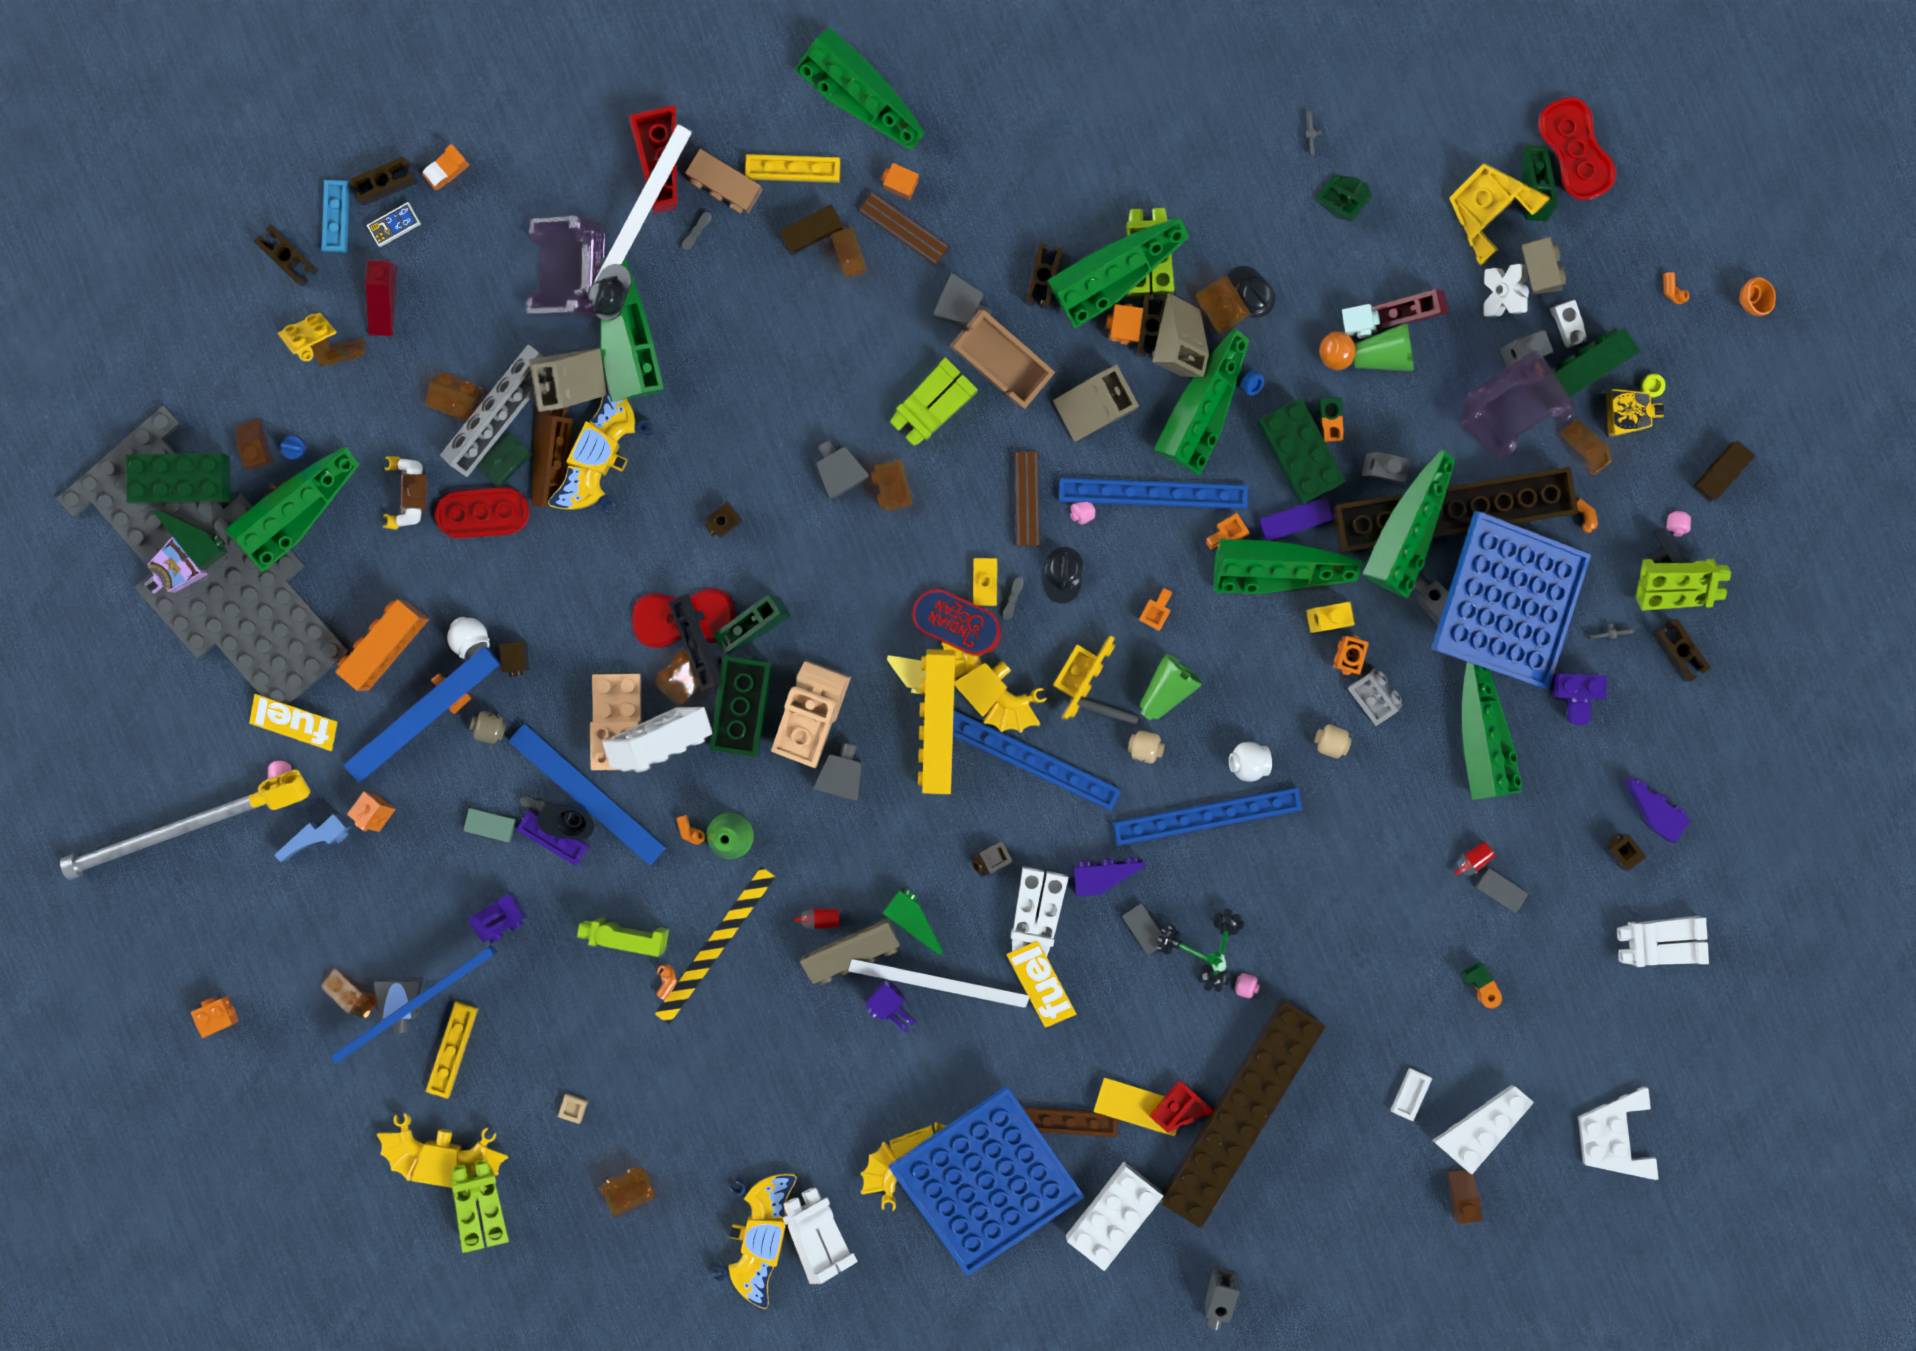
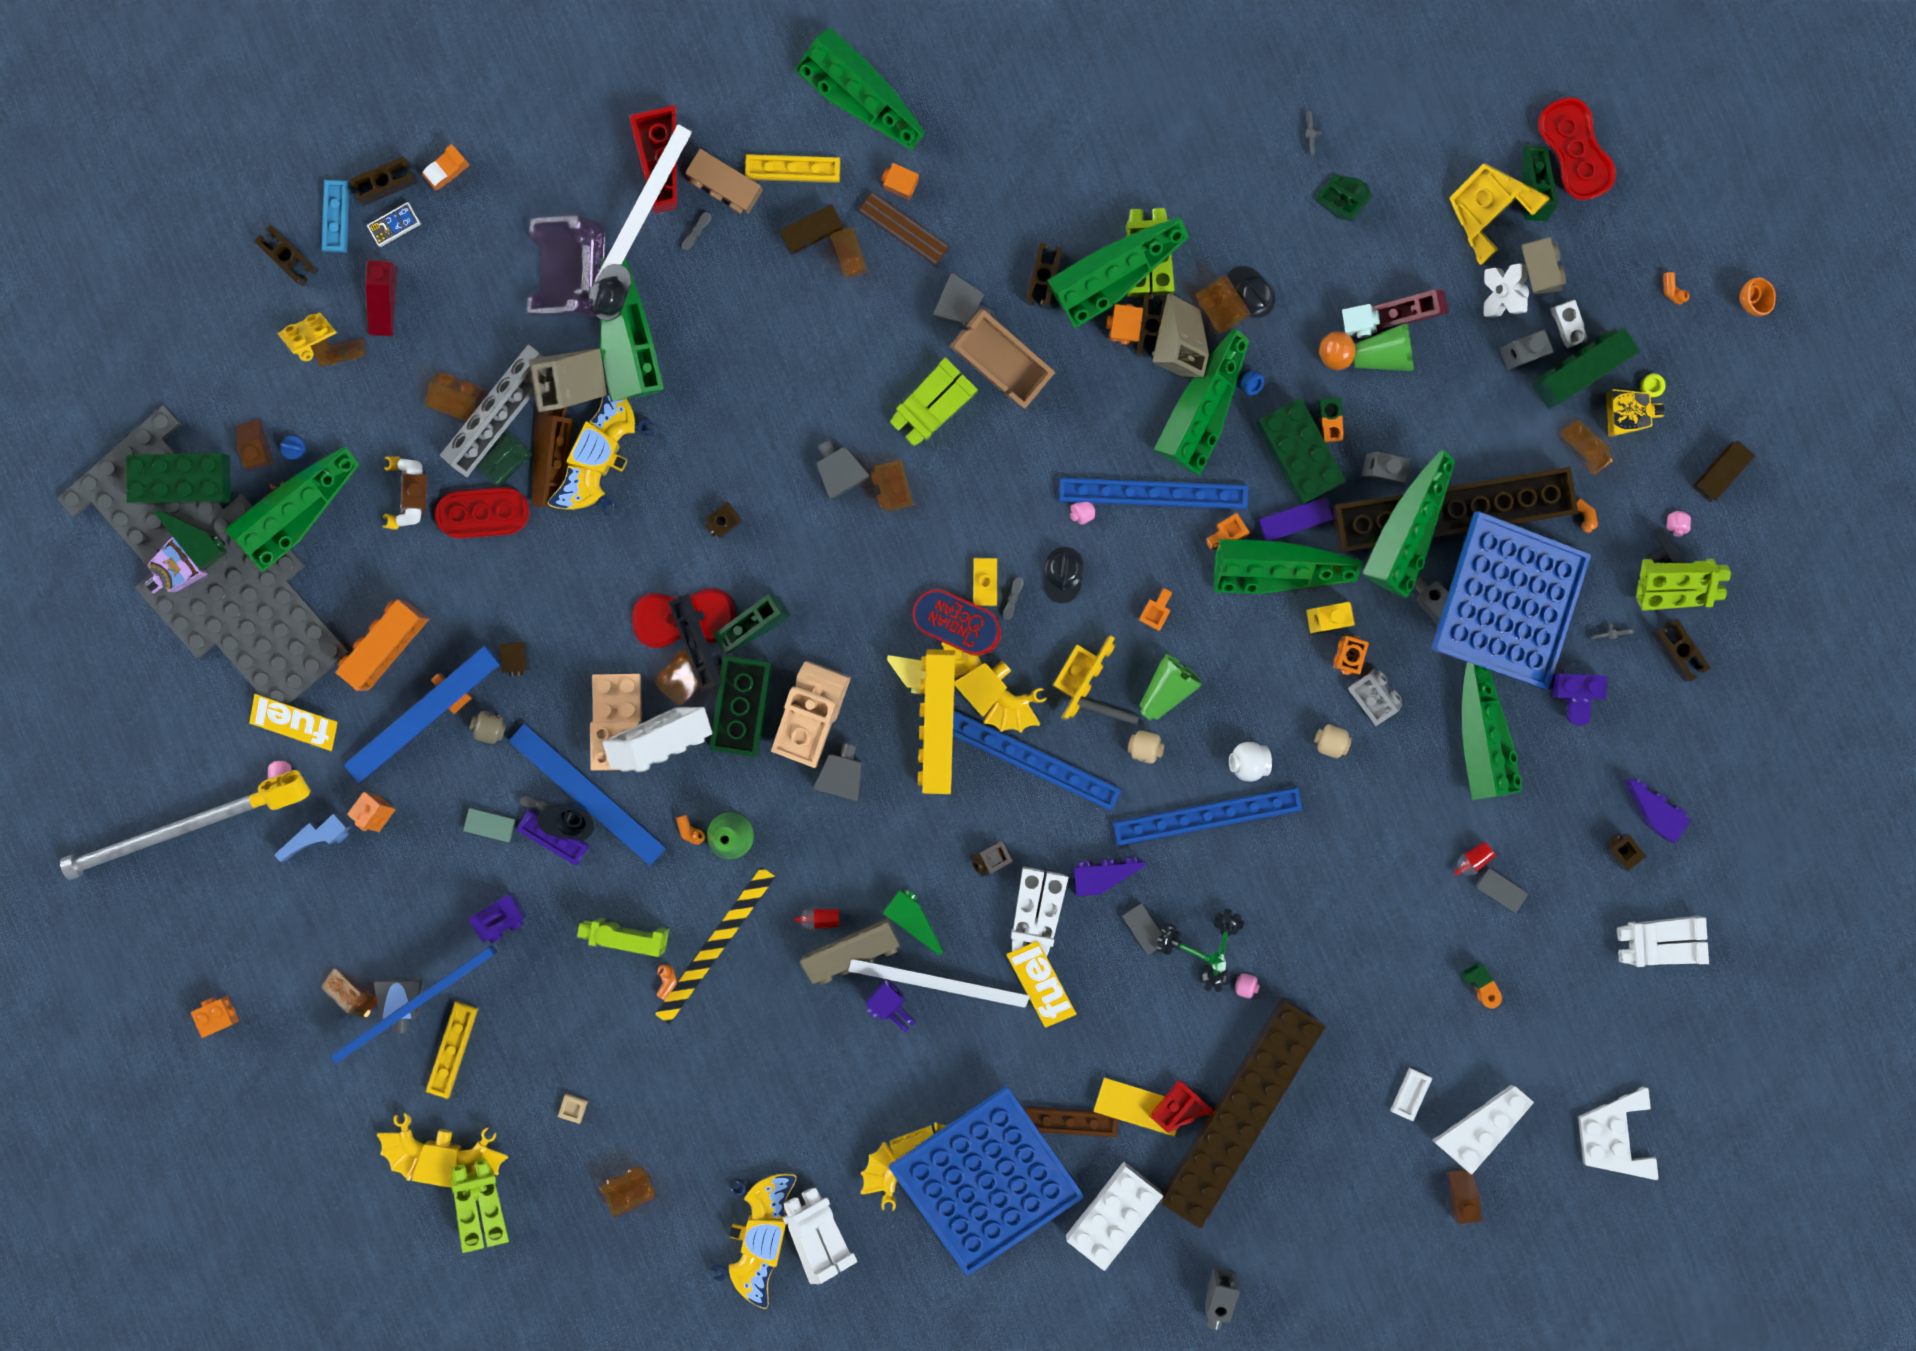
white piece [447,617,490,660] -> none
reddish brown tile [1014,451,1040,547] -> none
dark tan slope [1053,364,1139,442] -> none
clear purple windscreen [1460,351,1574,459] -> none

